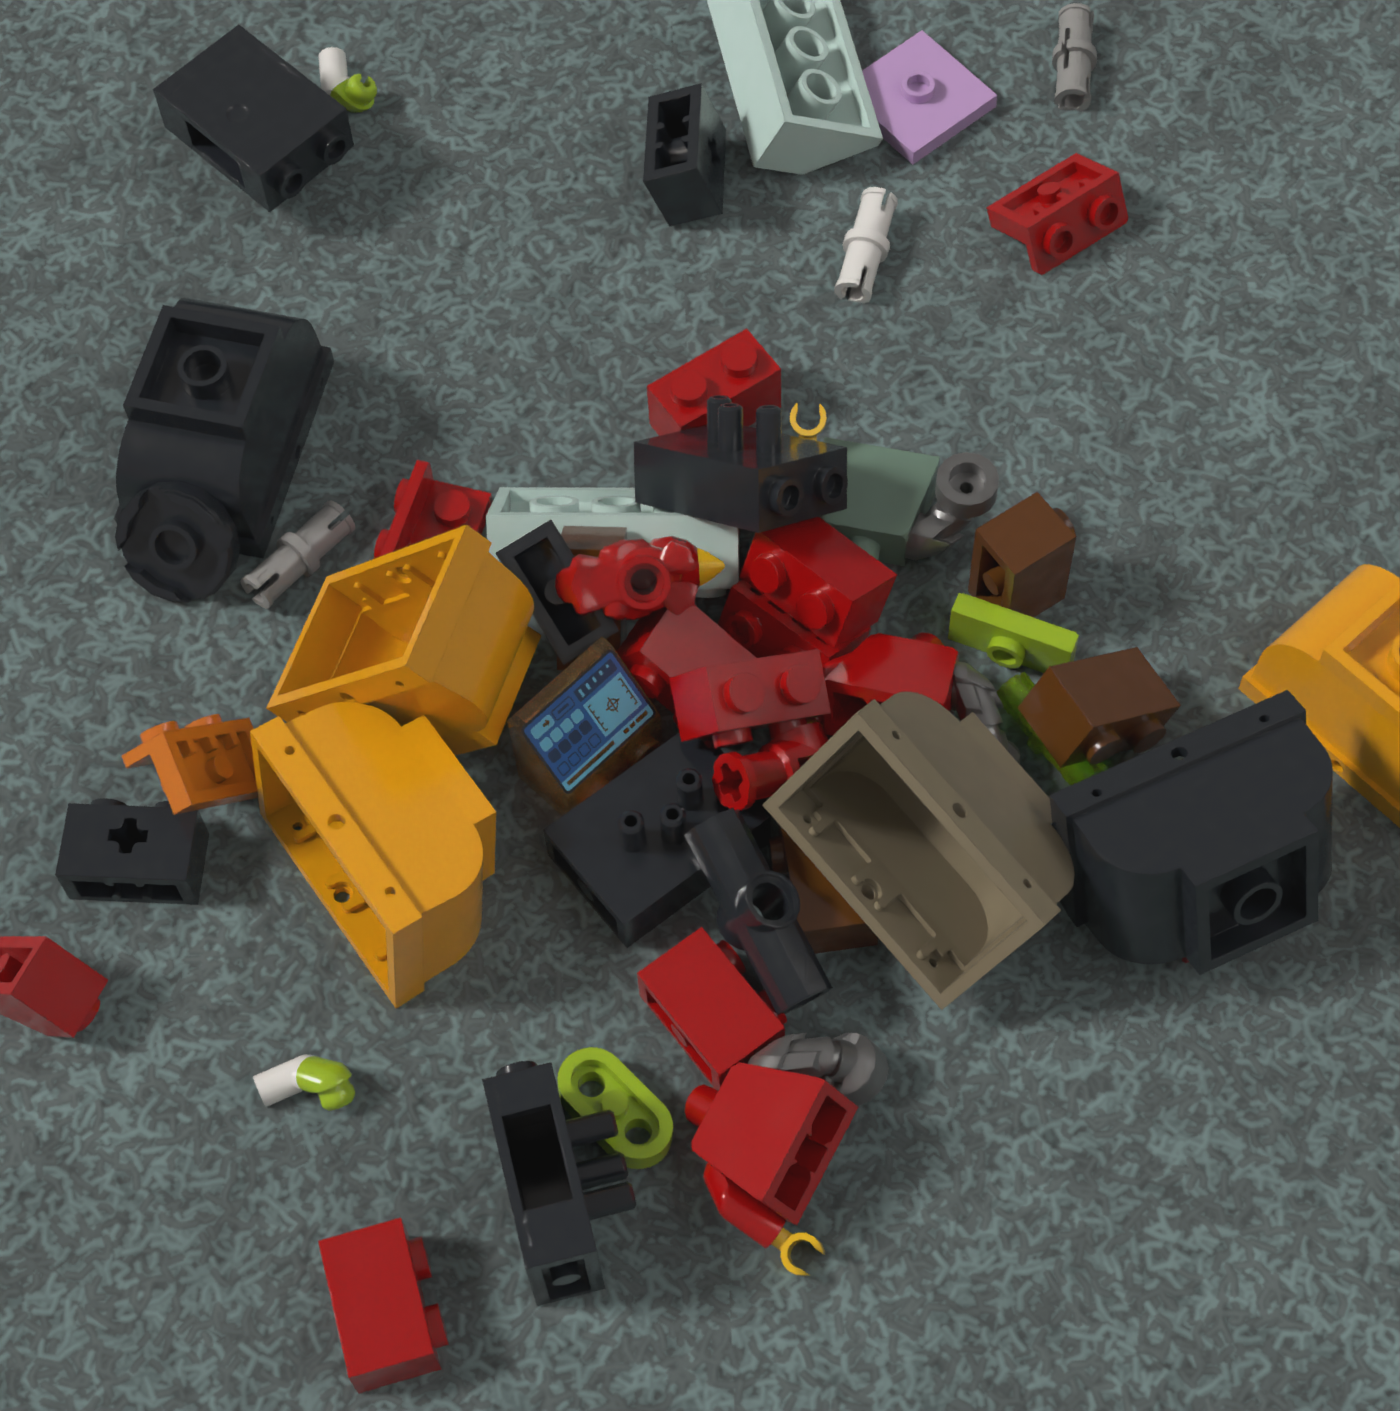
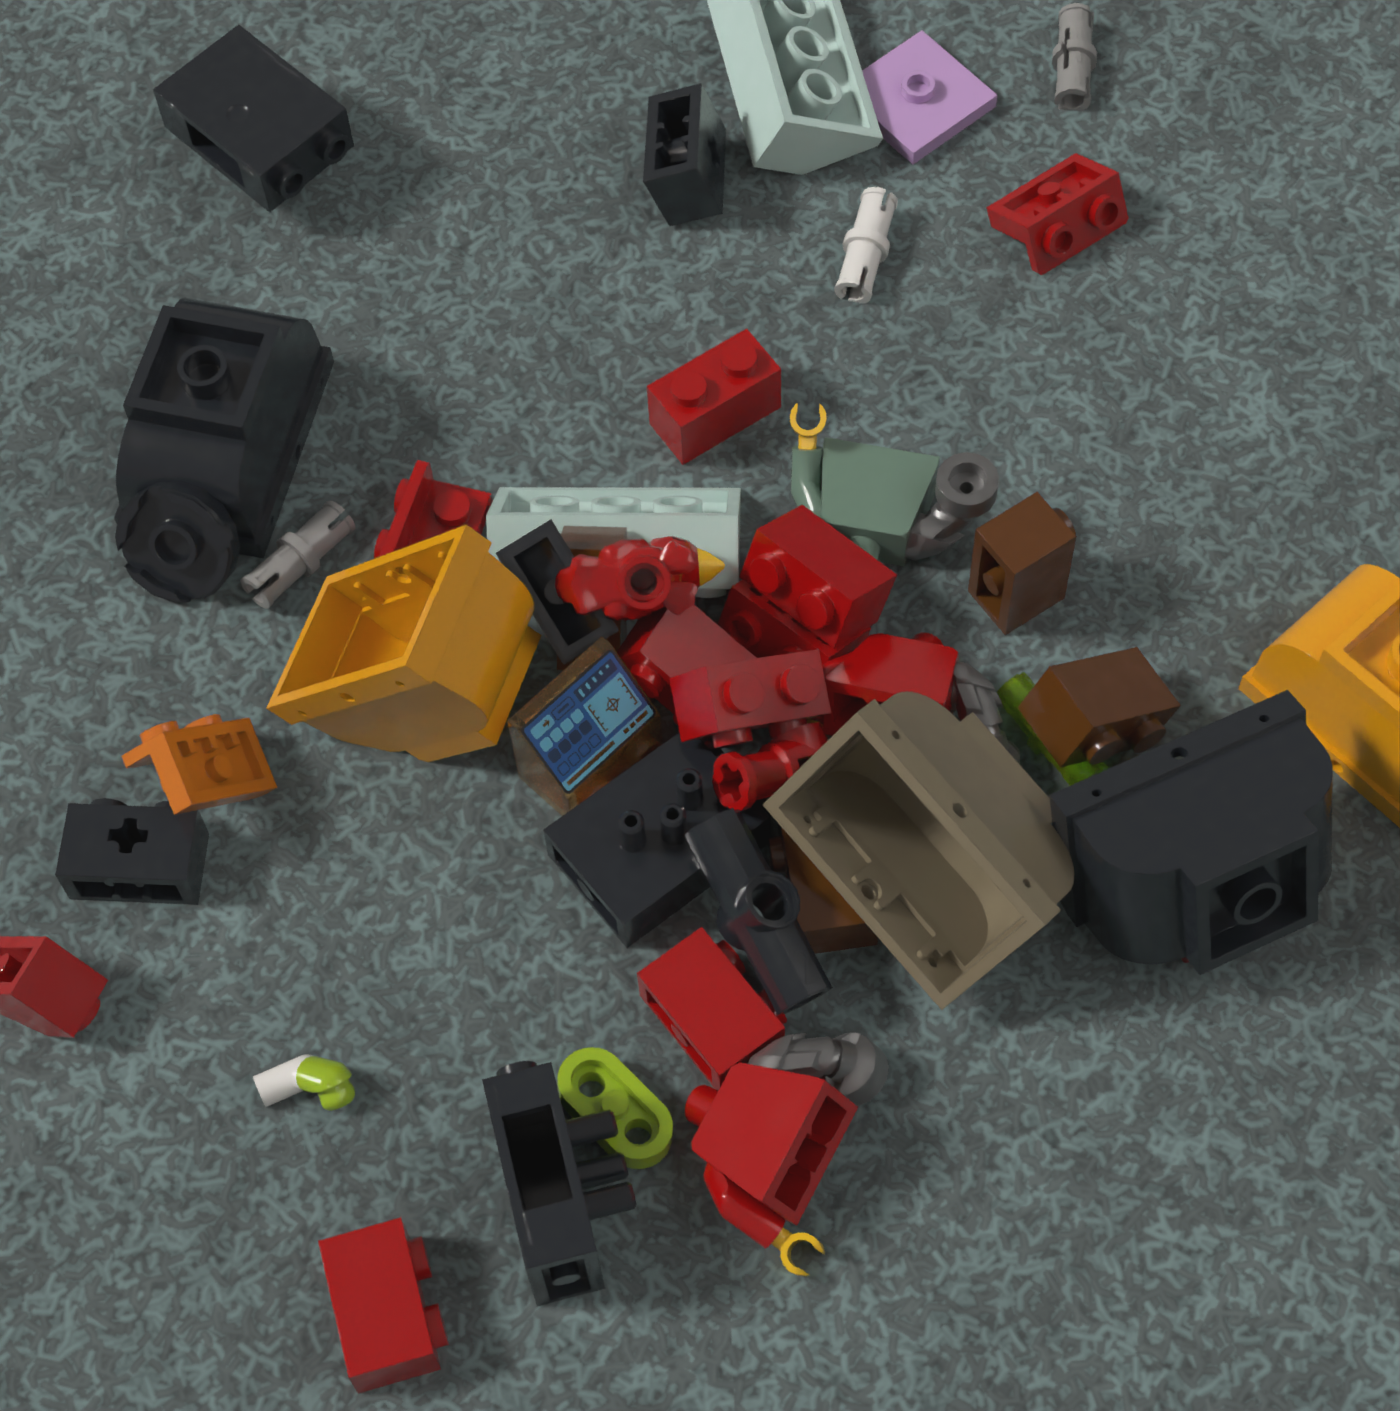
light orange container [250,701,496,1009] -> none
arm [318,47,377,113] -> none
black piece [634,395,848,533] -> none
lime plate [948,593,1079,673] -> none

